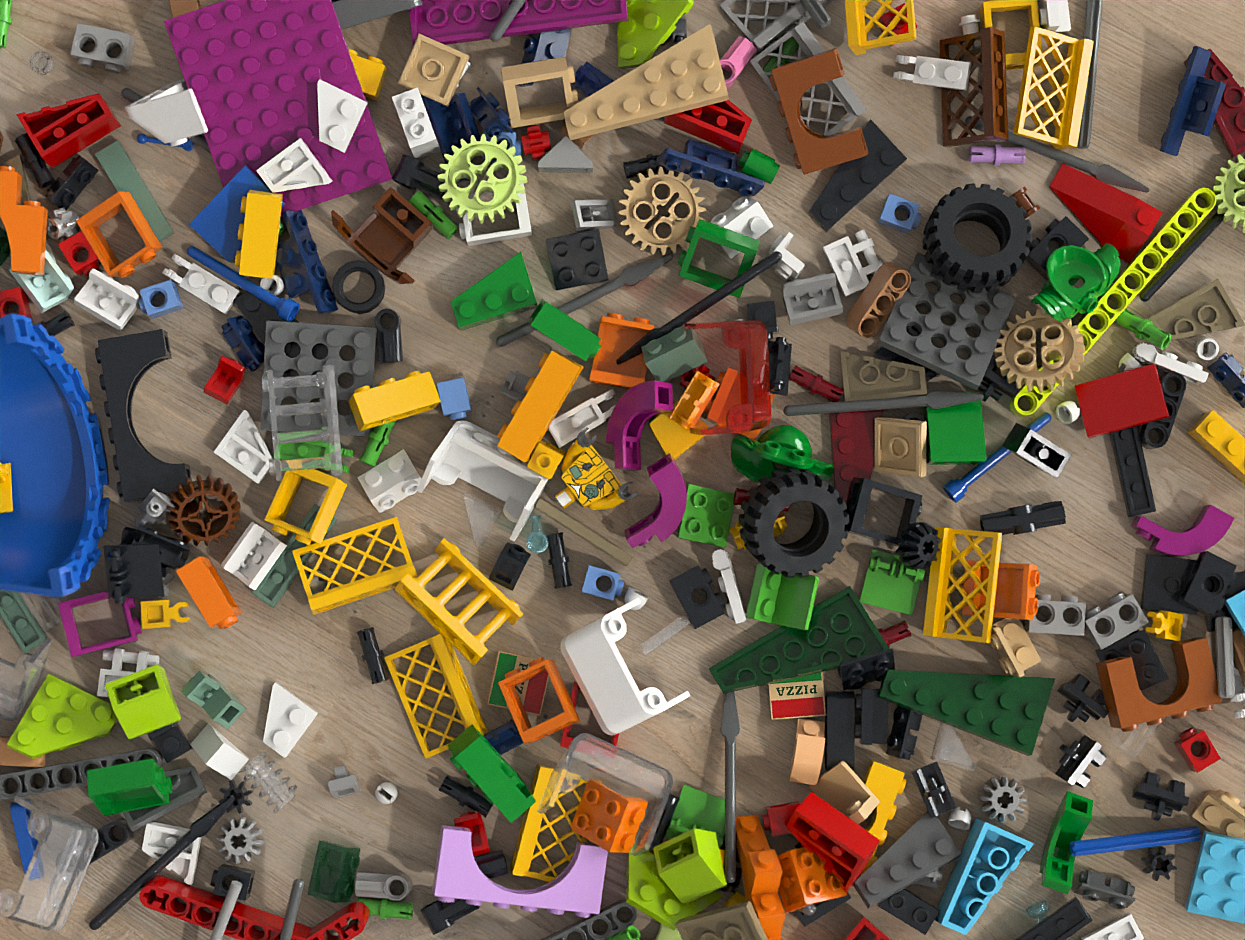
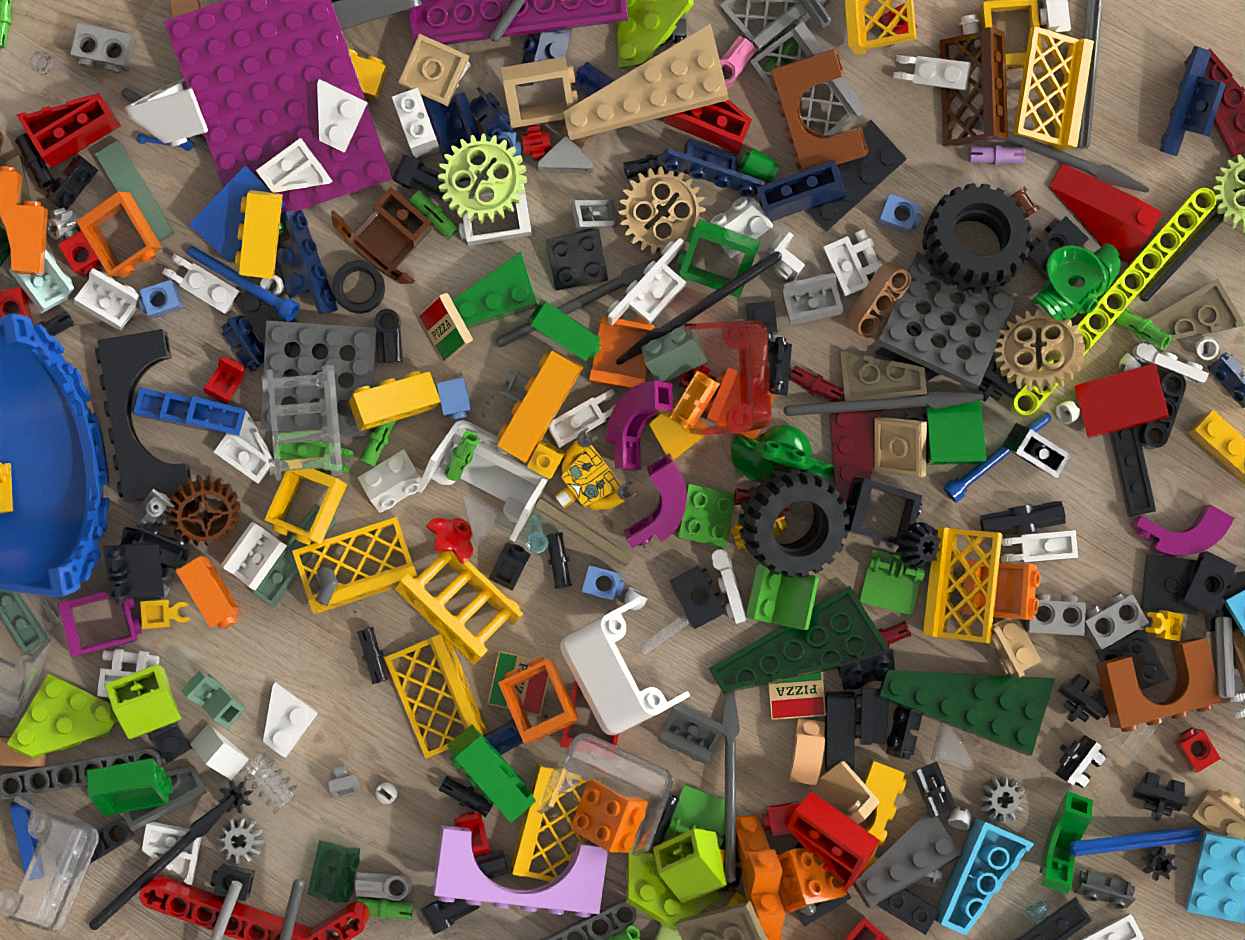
none -> blue slope [133,387,246,436]
none -> dark grey arm [315,567,338,606]
none -> tile [418,293,473,362]
none -> red plate [426,518,474,564]
none -> bright green pin [444,431,480,481]
none -> white bracket [607,238,686,326]
none -> dark grey bracket [658,703,725,765]
none -> dark blue brick [757,160,848,222]
none -> white hinge [1000,530,1078,562]

